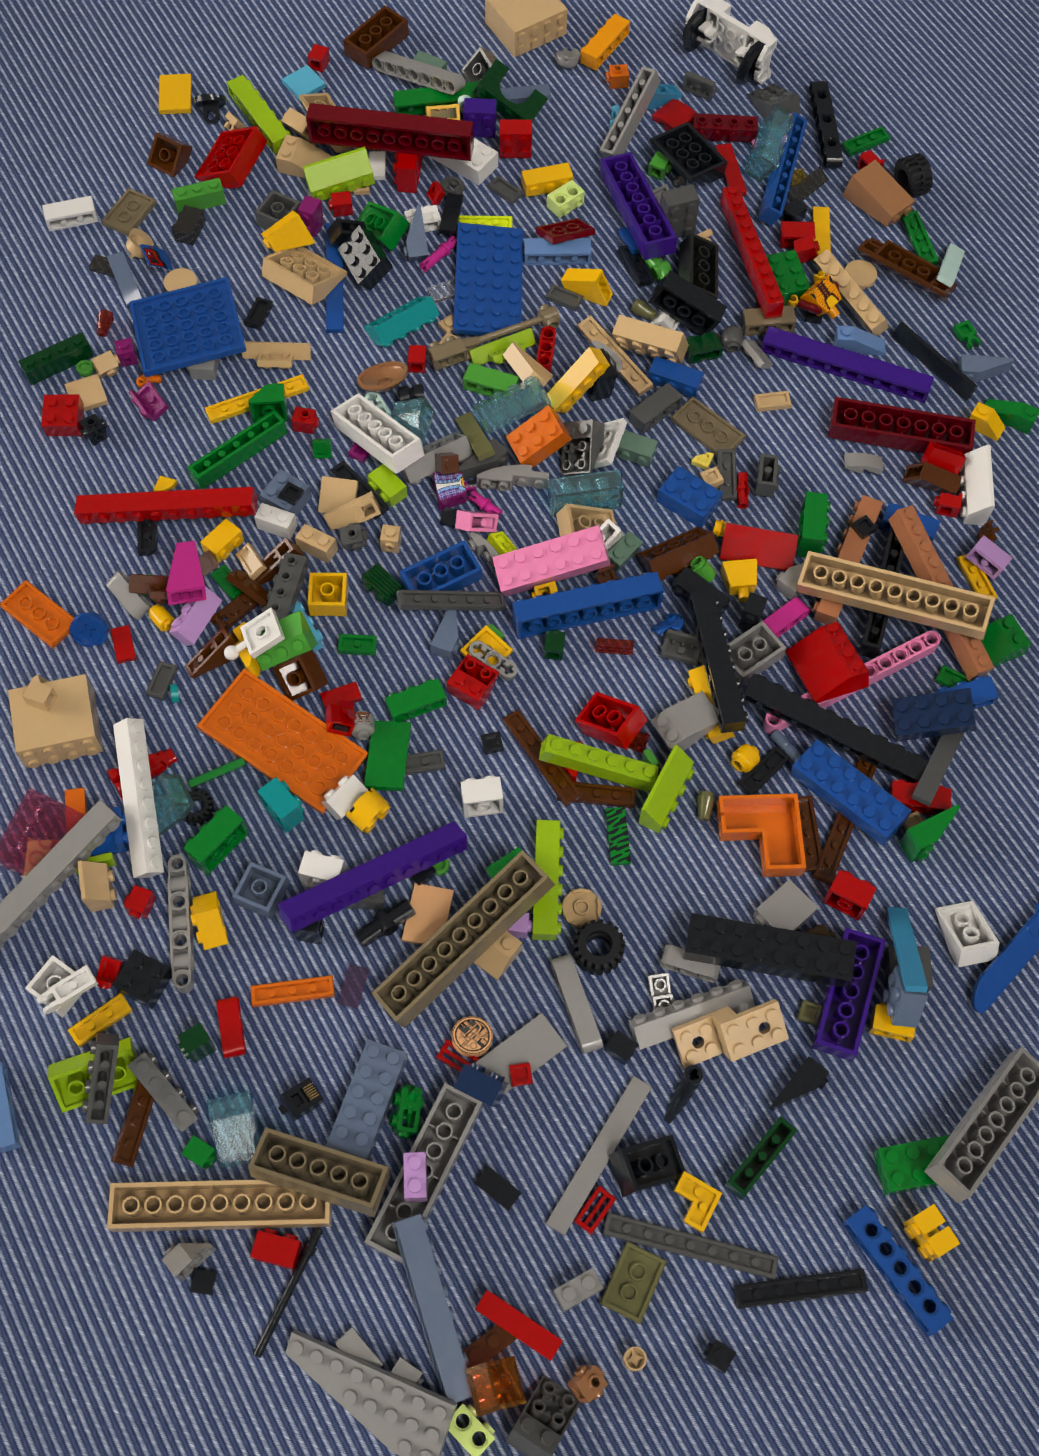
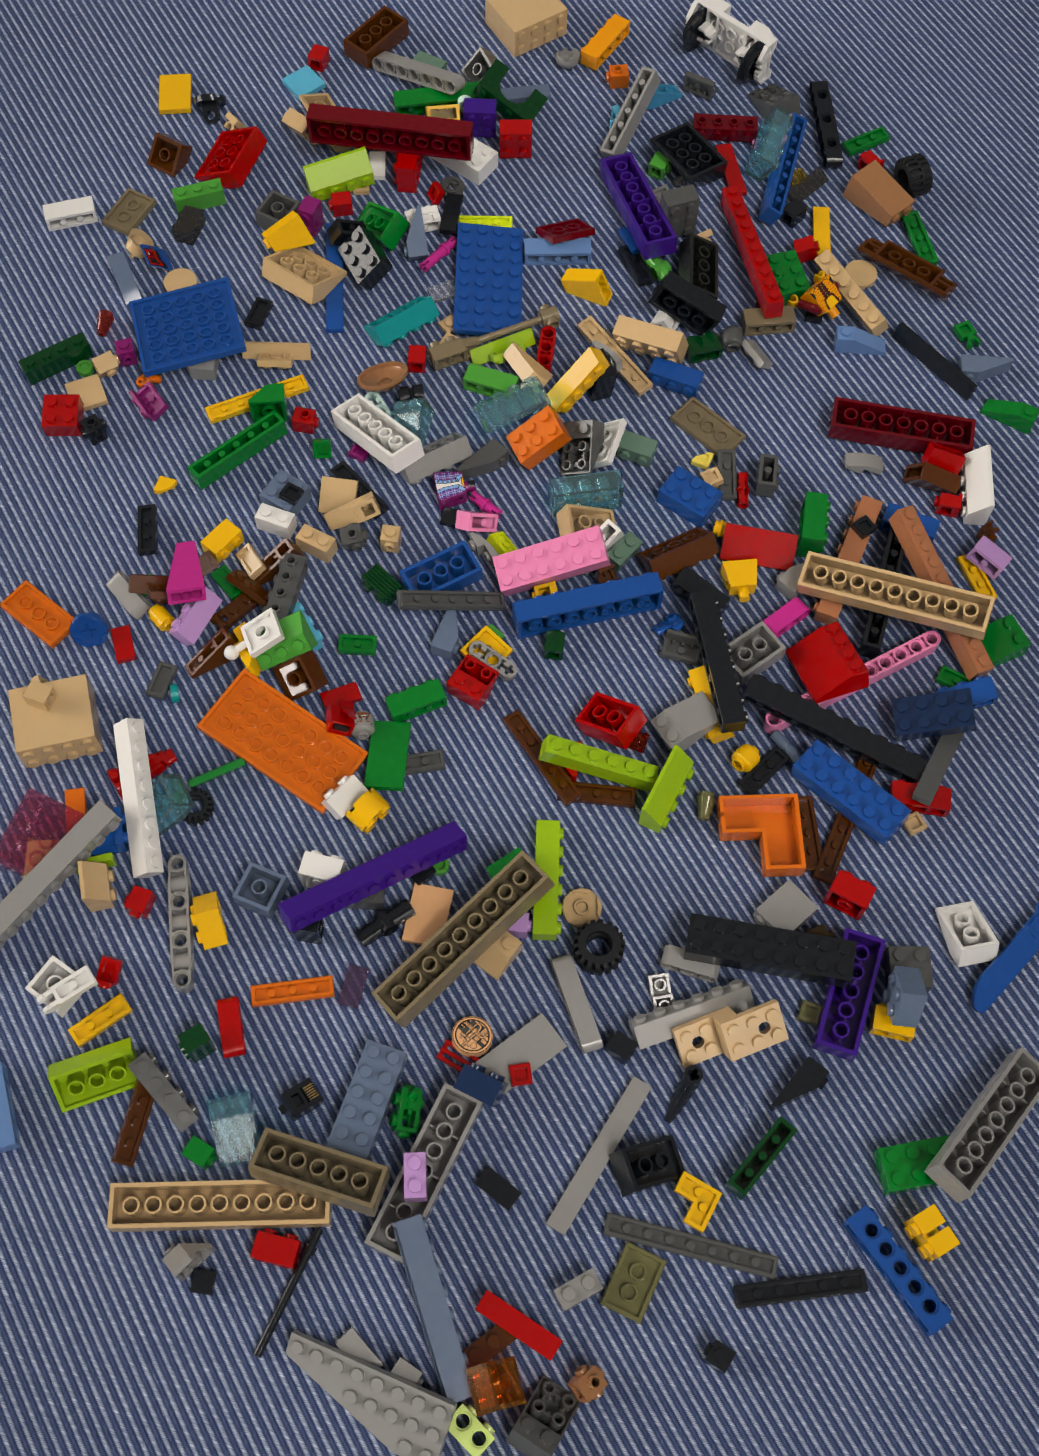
red brick [74,487,258,524] -> none
dark grey brick [82,1033,119,1124] -> none
clear smoke tile [88,254,114,277] -> none
black brick [112,949,172,1010] -> none
green brick [184,805,249,876] -> none
lime brick [226,75,291,154] -> none
teal brick [257,777,305,833] -> none
tan slope [276,135,333,178] -> none
yellow brick [308,572,349,616] -> none
lime brick [368,464,408,507] -> none
reddish brown brick [435,452,459,474] -> none
olive tile [455,411,495,462] -> none
white brick [461,776,503,818] -> none
light grey slope [477,464,549,491] -> none
black tile [481,731,504,755] -> none
dark grey tile [488,175,523,205] -> none
yellow brick [521,162,573,197] -> none
dark grey tile [546,284,583,312] -> none
yellowish green brick [547,180,585,218] -> none
red tile [574,1186,617,1235] -> none
clear red tile [595,638,634,655] -> none
tile [605,807,631,866] -> none
tan wheel [623,1347,647,1372] -> none
dark grey brick [629,383,682,434] -> none
olive cone [631,298,657,321] -> none
bright green tile [642,748,659,766] -> none
red slope [652,99,696,131] -> none
bright green brick [690,556,716,582] -> none
black brick [738,592,768,632] -> none
tan tile [754,391,792,412] -> none
dark purple brick [761,326,934,403] -> none
red brick [779,221,816,248] -> none
dark azure tile [886,907,928,993] -> none
green slope [899,804,960,863] -> none
light aqua tile [936,243,965,287] -> none
yellow slope [969,402,1005,441] -> none

